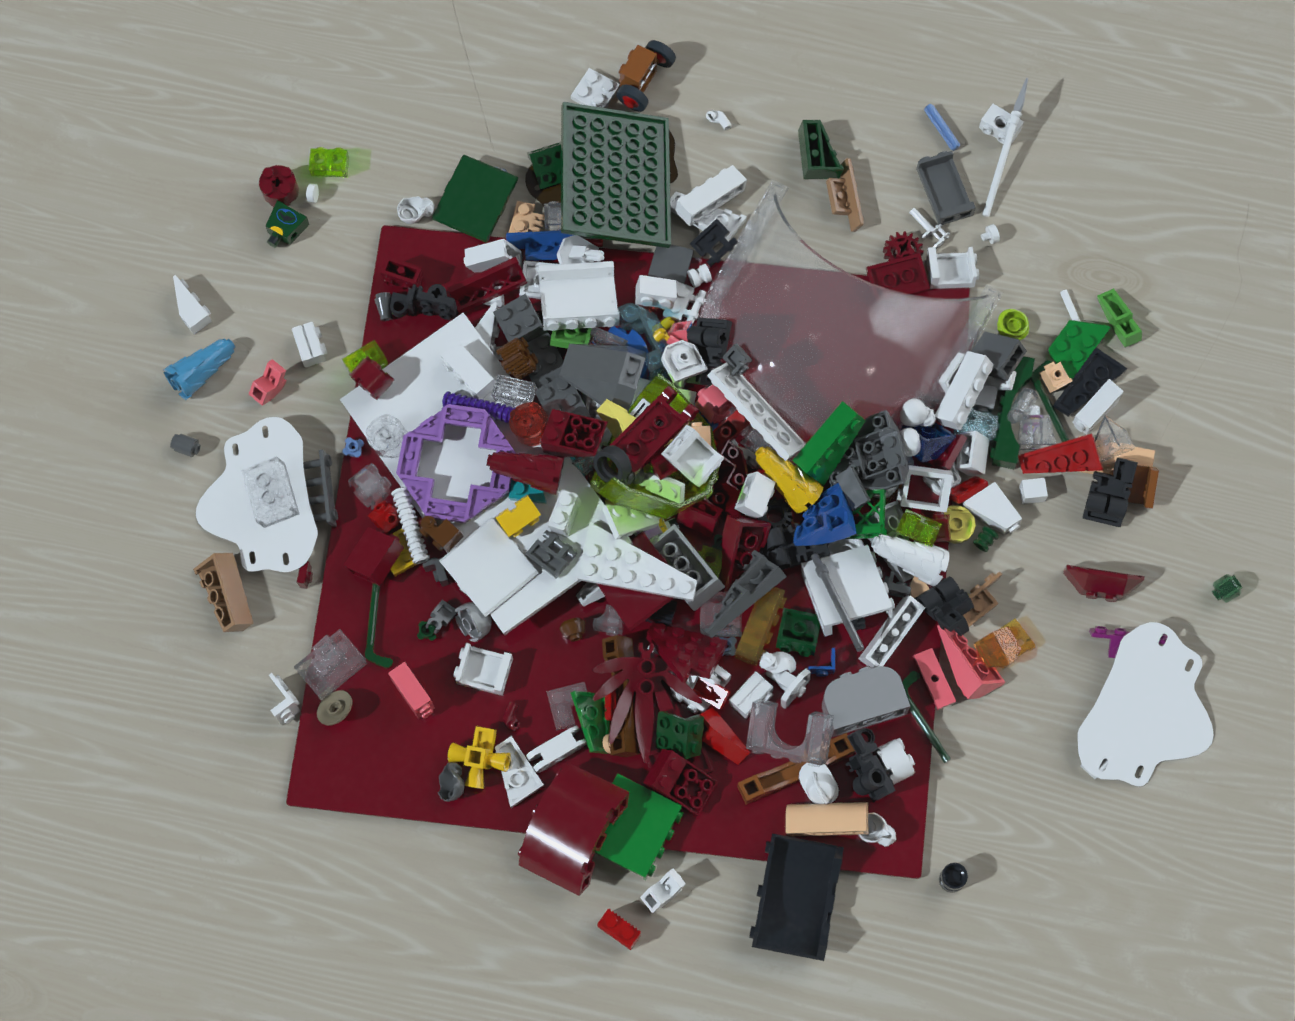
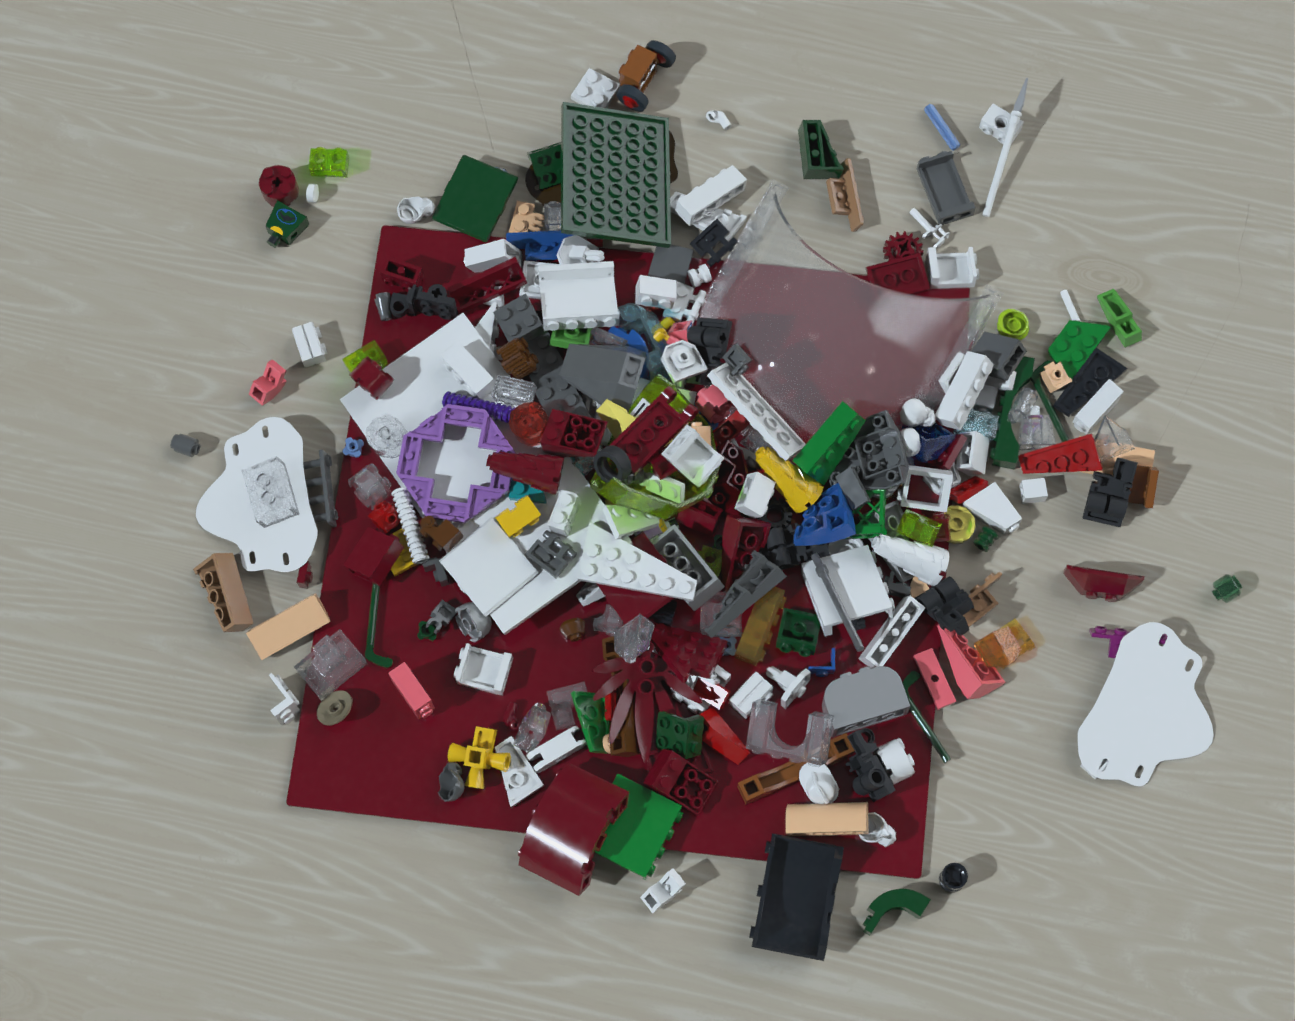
dark azure cone [163,338,235,400] -> none
white slope [173,275,212,335] -> none
red brick [597,909,641,950] -> none
white hair [759,652,796,674] -> none
white tile [981,224,1000,244] -> none
none -> light nougat brick [246,593,330,660]
none -> clear torso [513,703,551,753]
none -> clear torso [614,614,654,663]
none -> dark green arch [863,889,931,936]

